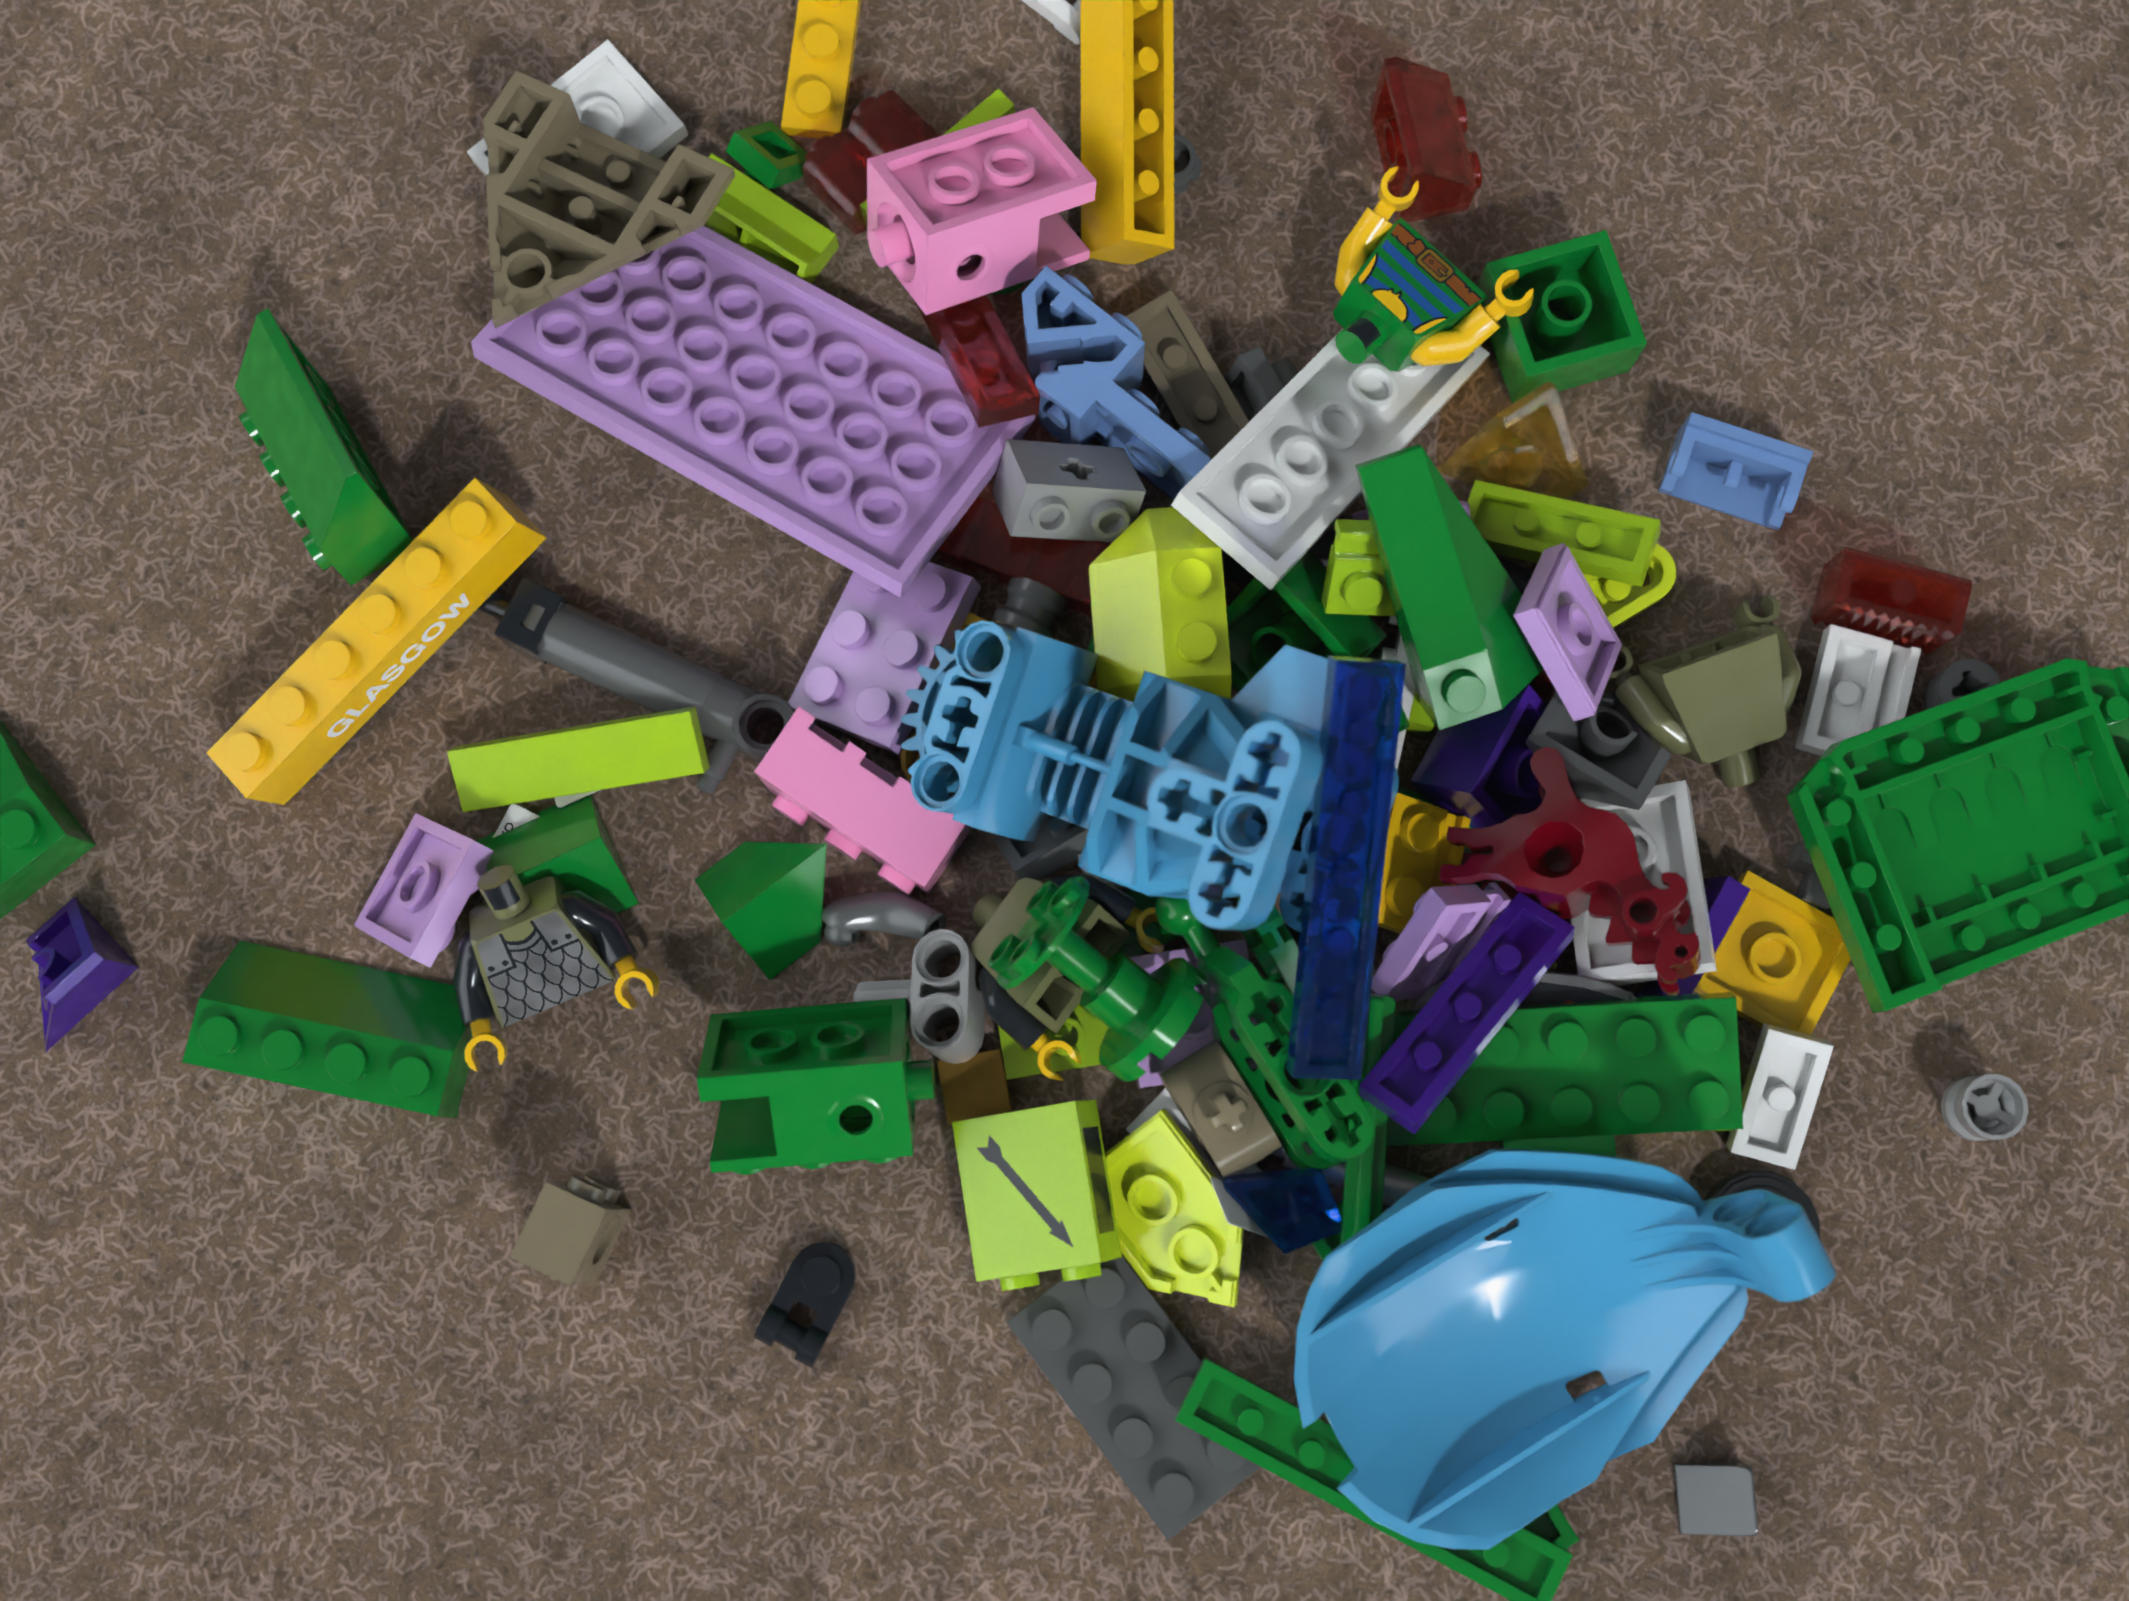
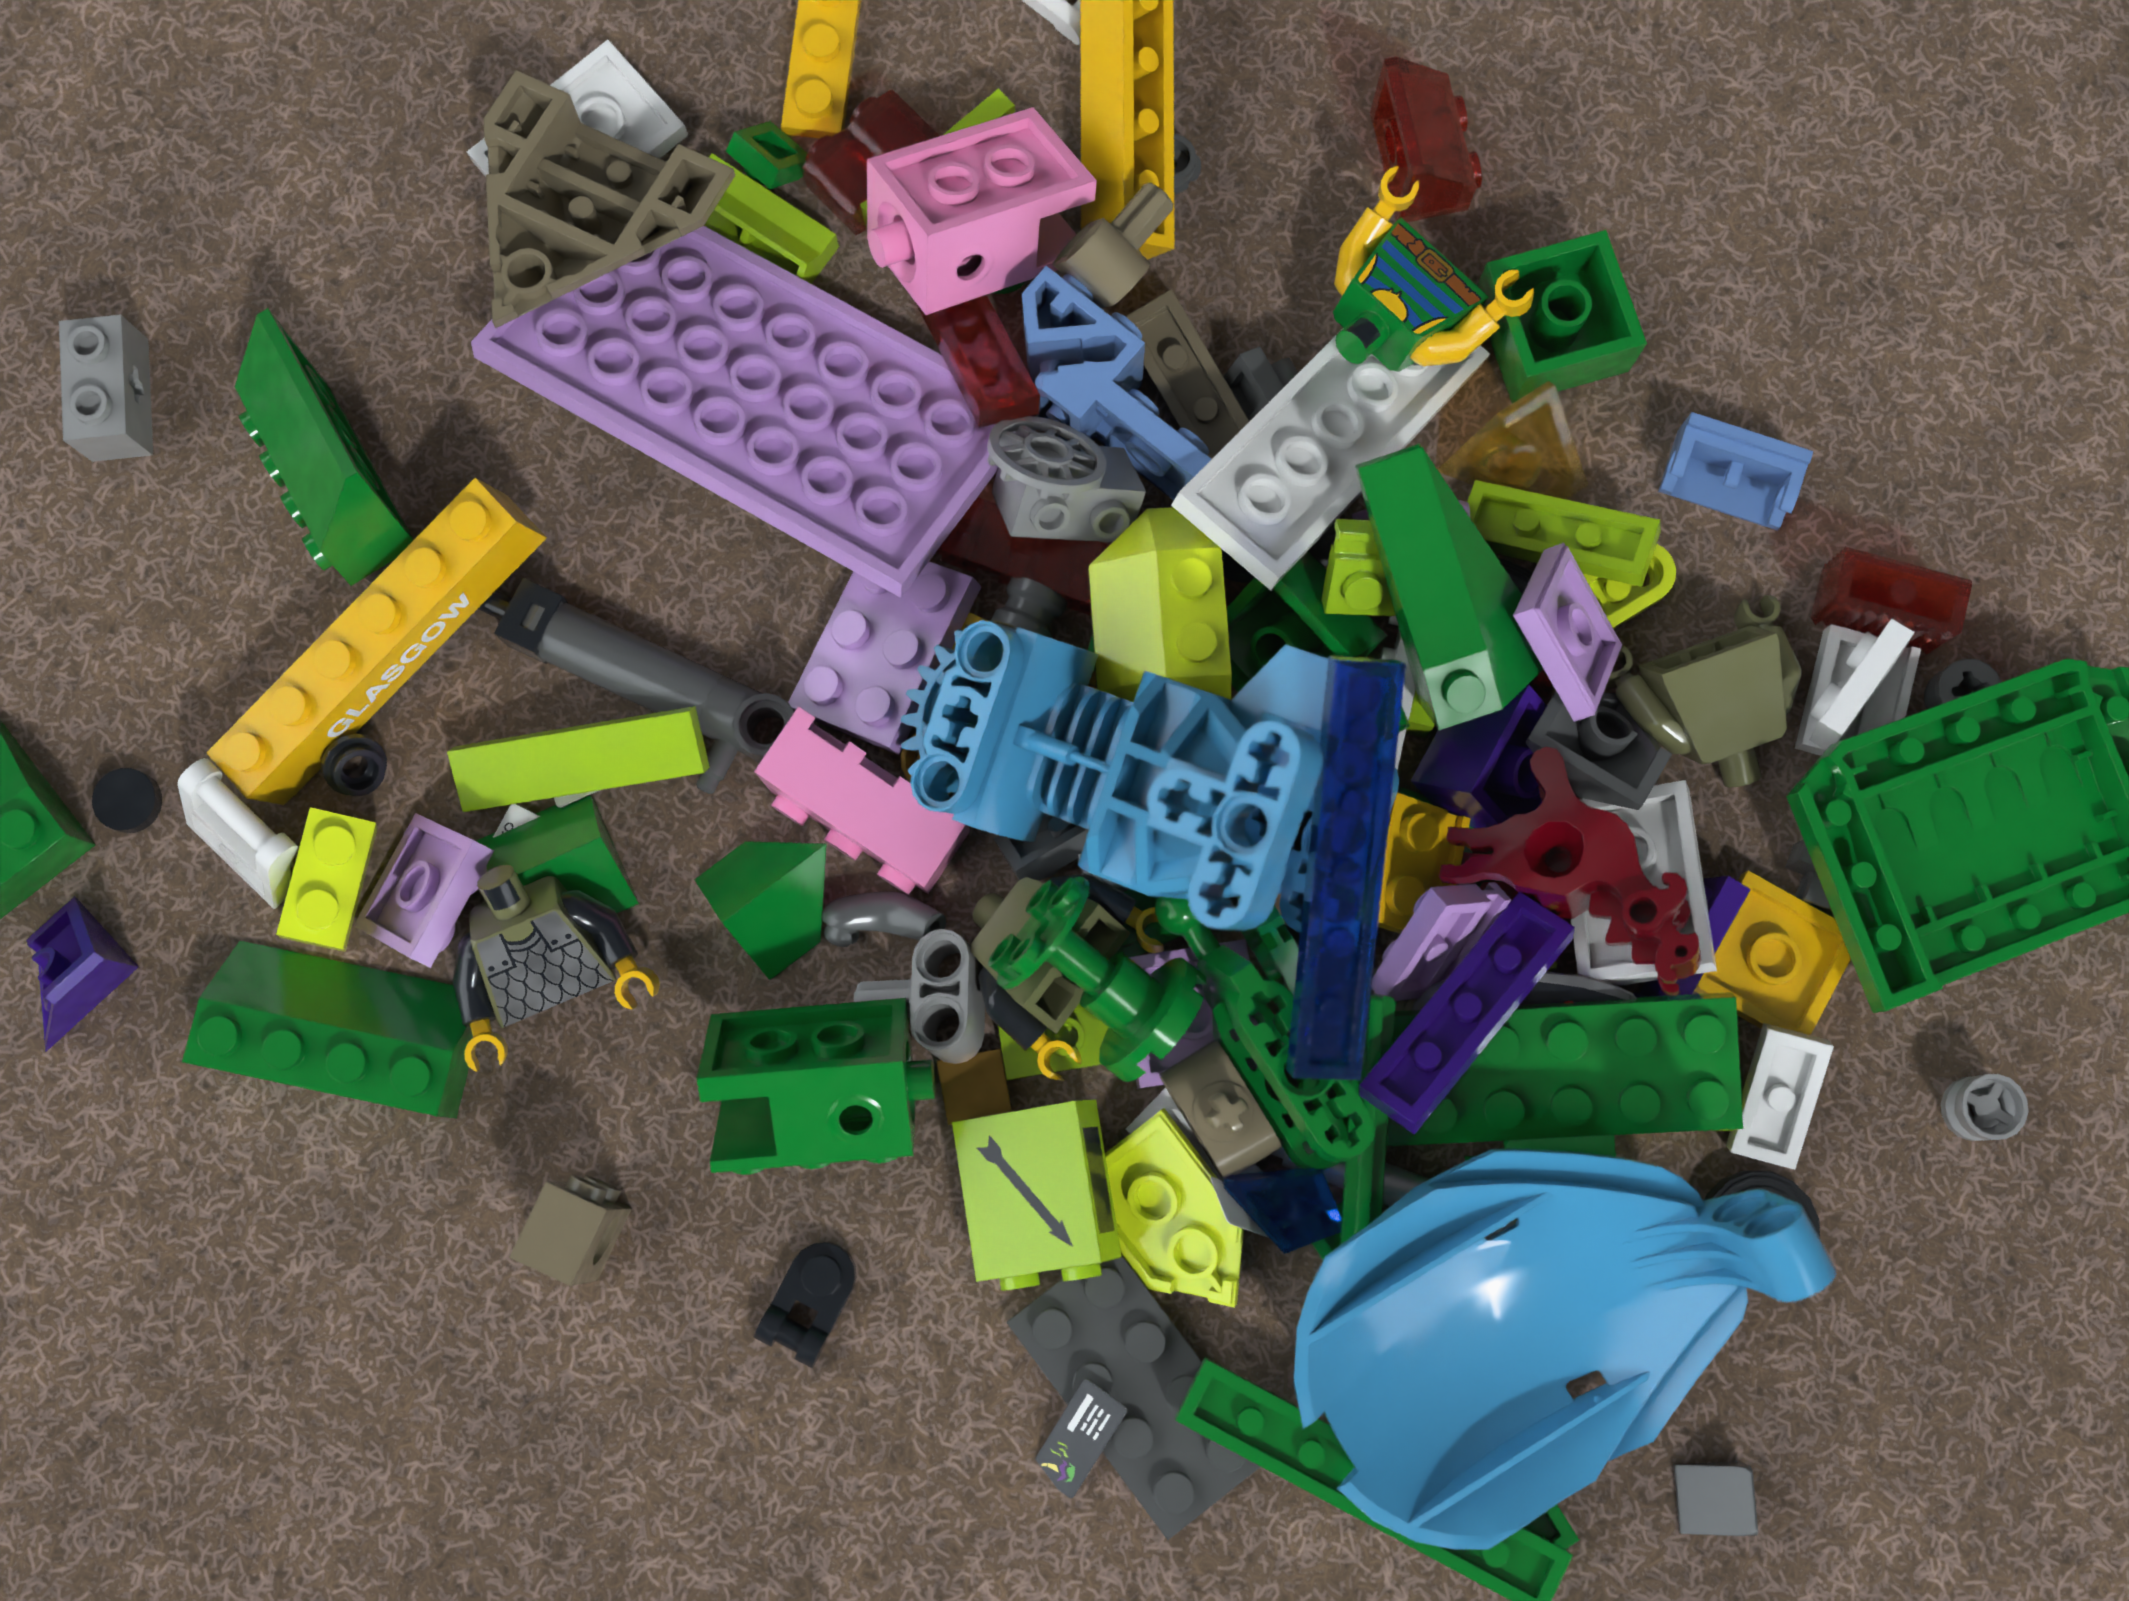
none -> light grey brick [59,315,153,462]
none -> black tile [92,768,162,833]
none -> white plate [178,758,299,909]
none -> neon yellow brick [276,807,377,952]
none -> black plate [321,734,387,796]
none -> light grey wheel [987,416,1107,501]
none -> black sticker [1035,1379,1127,1498]
none -> dark tan beam [1053,183,1173,308]
none -> white plate [1809,618,1914,750]

